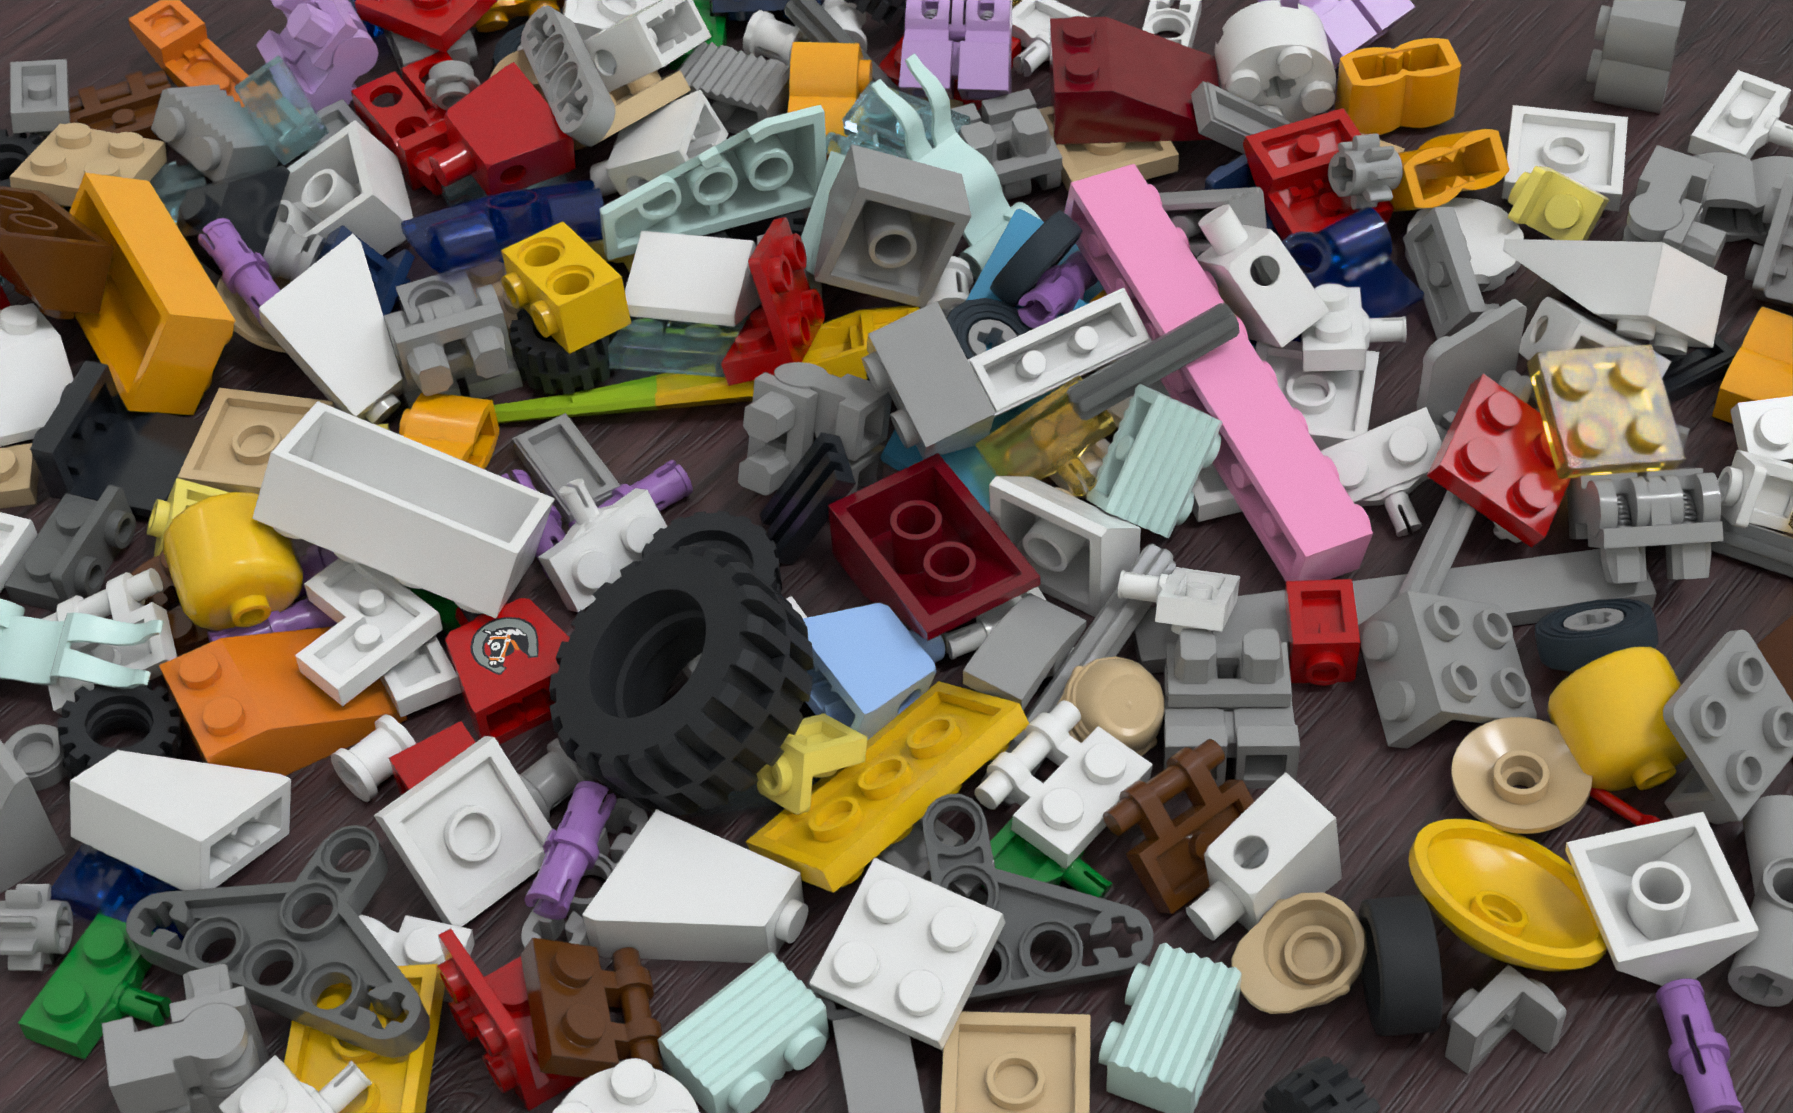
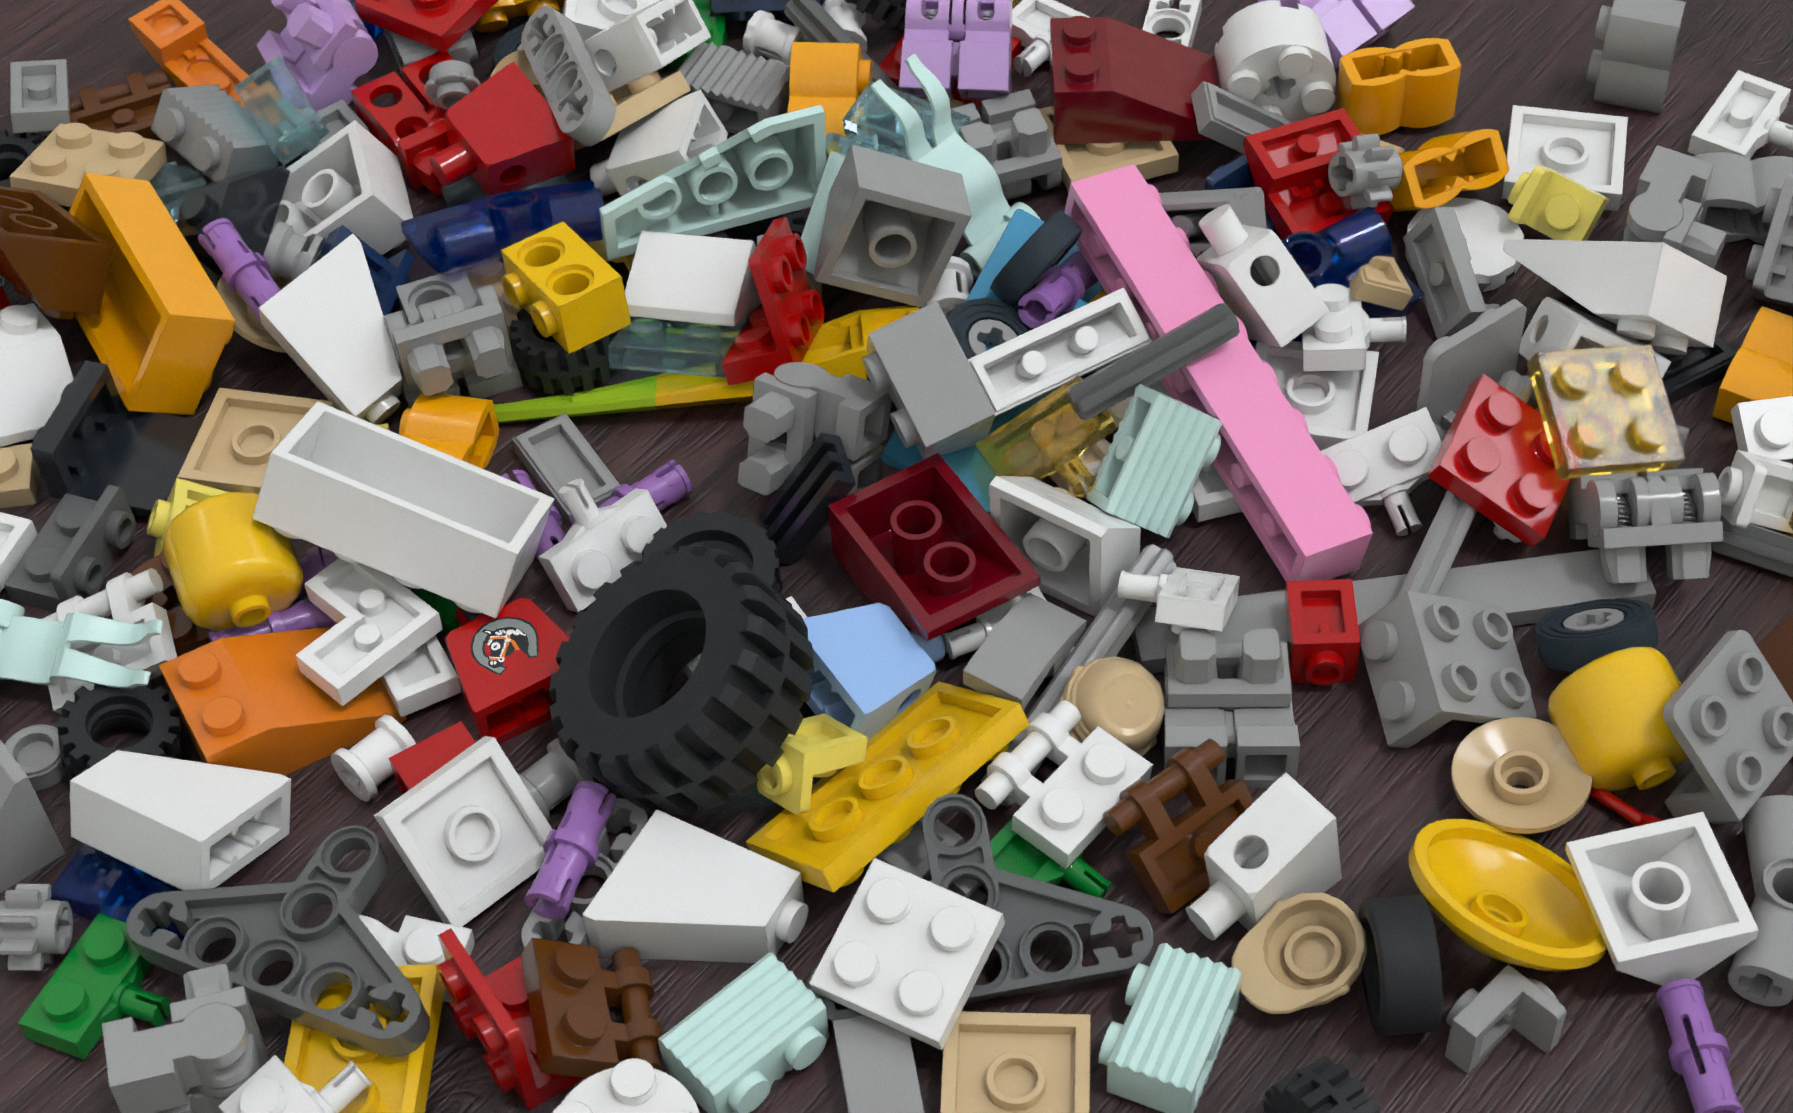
none -> tan tile [1350,256,1413,311]

